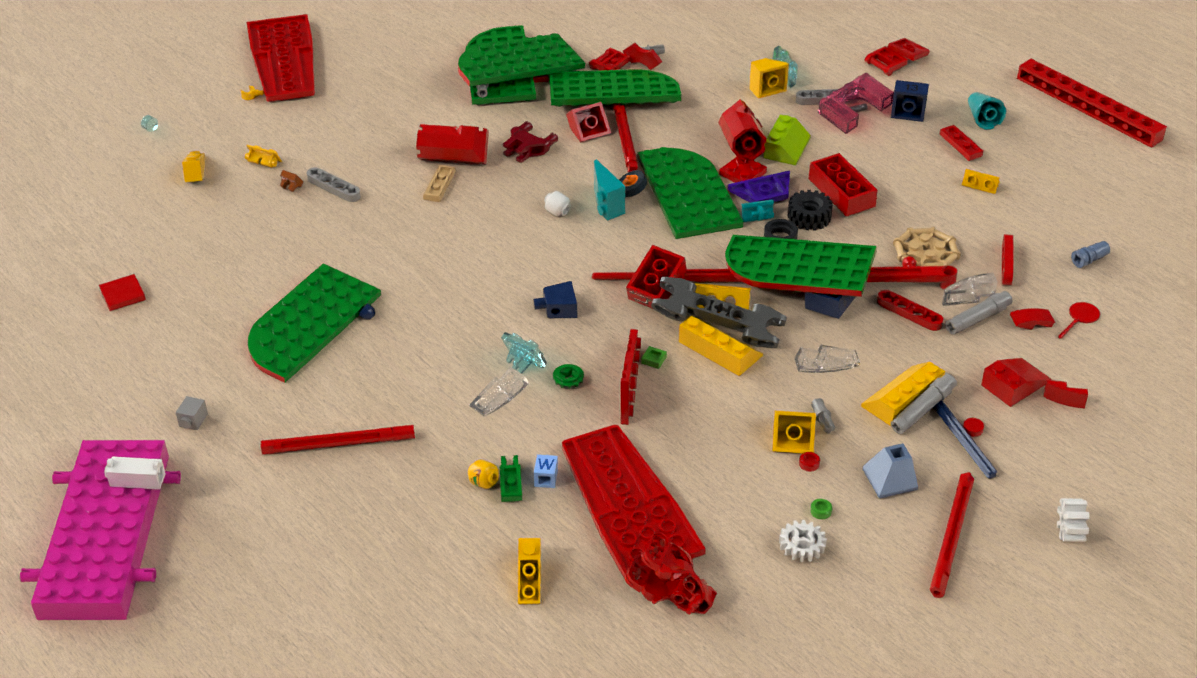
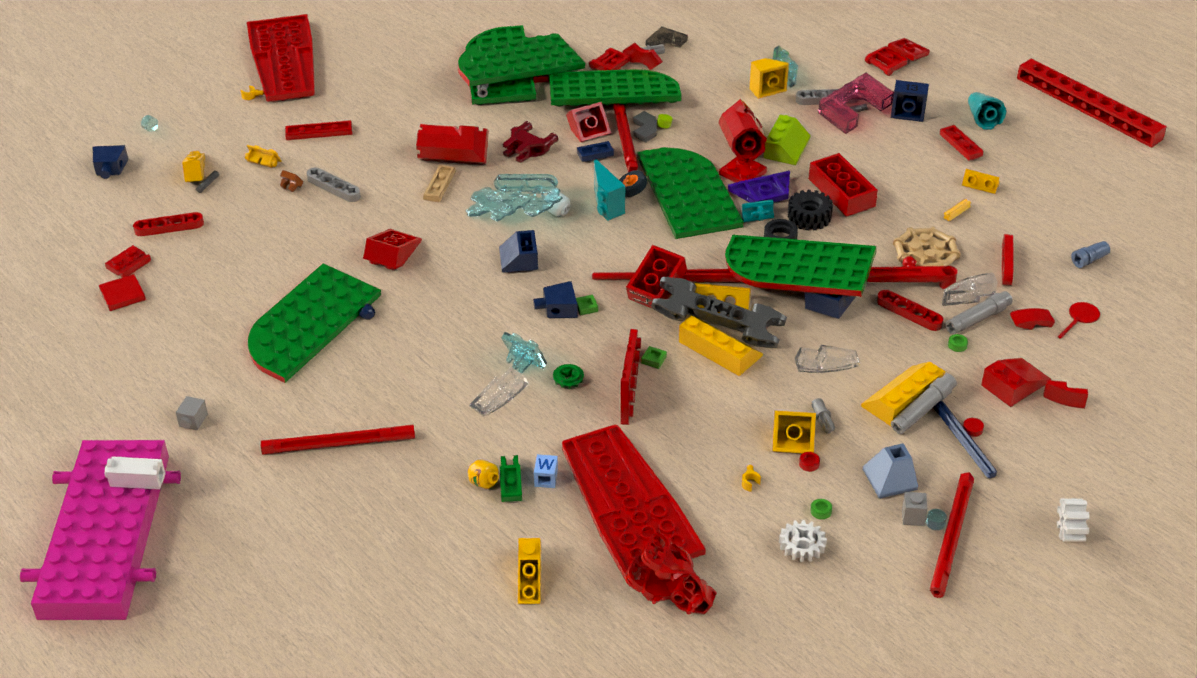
none -> dark blue torso [93,145,128,179]
none -> red plate [105,245,151,278]
none -> red beam [133,212,204,236]
none -> dark grey wheel [196,170,219,193]
none -> red tile [285,120,352,140]
none -> red slope [363,229,422,270]
none -> clear light blue plant [466,174,563,222]
none -> dark blue slope [499,230,538,273]
none -> bright green tile [576,295,598,315]
none -> dark blue plate [577,141,614,162]
none -> dark grey tile [633,111,657,143]
none -> clear smoke plate [646,26,688,47]
none -> lime piece [657,114,673,128]
none -> yellow piece [742,465,761,492]
none -> light grey brick [902,492,927,526]
none -> clear light blue piece [926,509,947,530]
none -> yellow axle [943,199,971,221]
none -> bright green tile [948,334,968,352]

